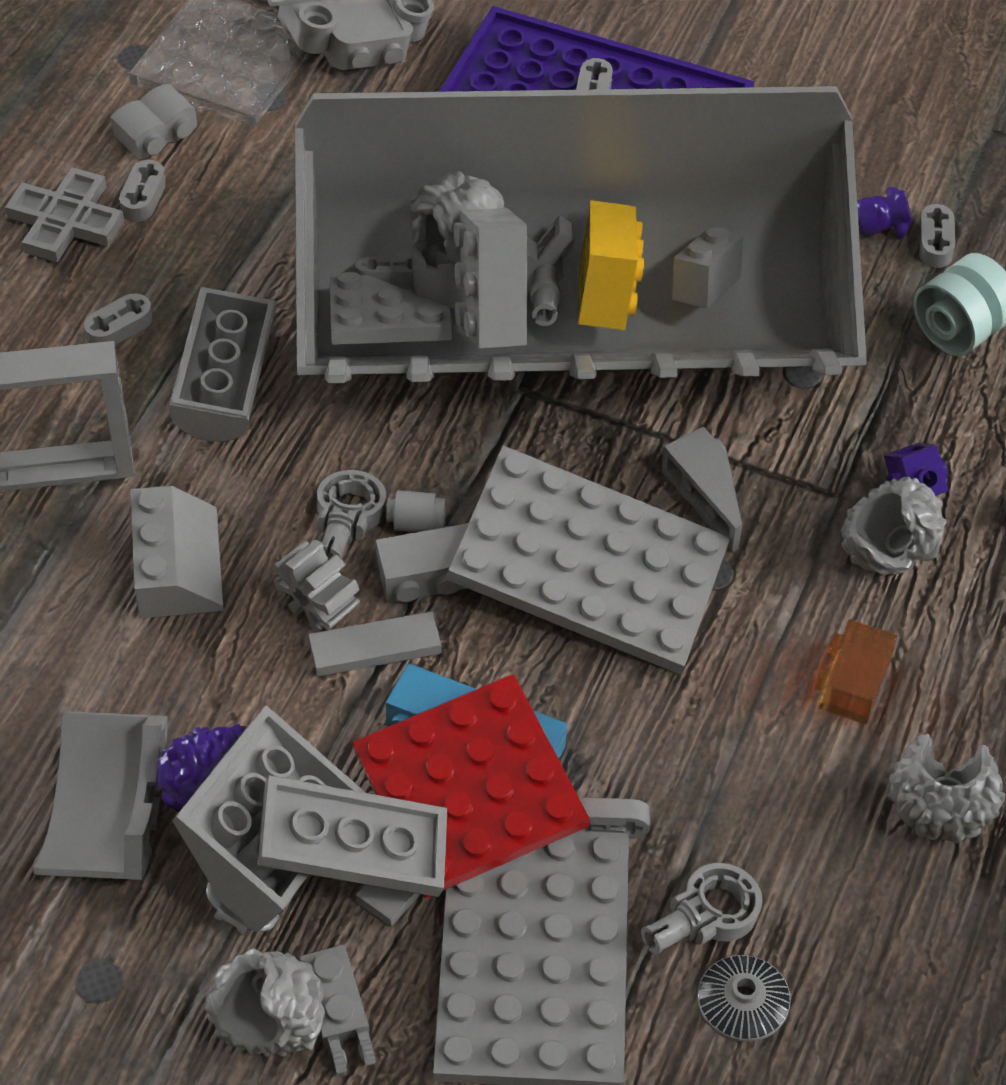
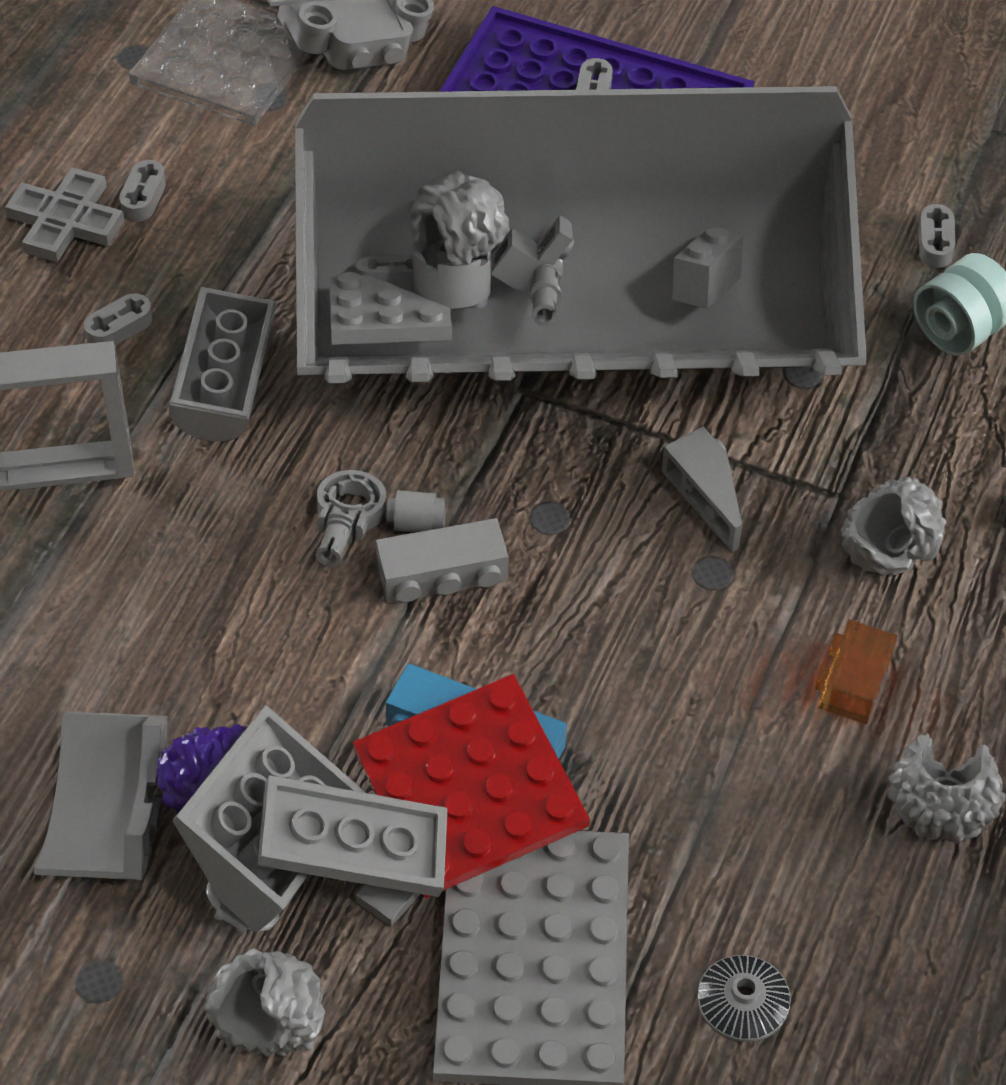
light grey brick [110,84,197,159] -> none
light grey slope [131,486,224,618] -> none
light grey gear [272,540,360,631] -> none
light grey hinge [300,944,376,1074] -> none
light grey tile [309,611,442,677] -> none
light grey plate [445,446,730,675] -> none
light grey brick [454,208,527,349] -> none
yellow brick [578,200,644,330] -> none
light grey beam [579,798,650,839] -> none
light grey pin [641,863,762,954] -> none
dark purple animal [857,187,913,239] -> none
dark purple brick [883,442,949,496] -> none

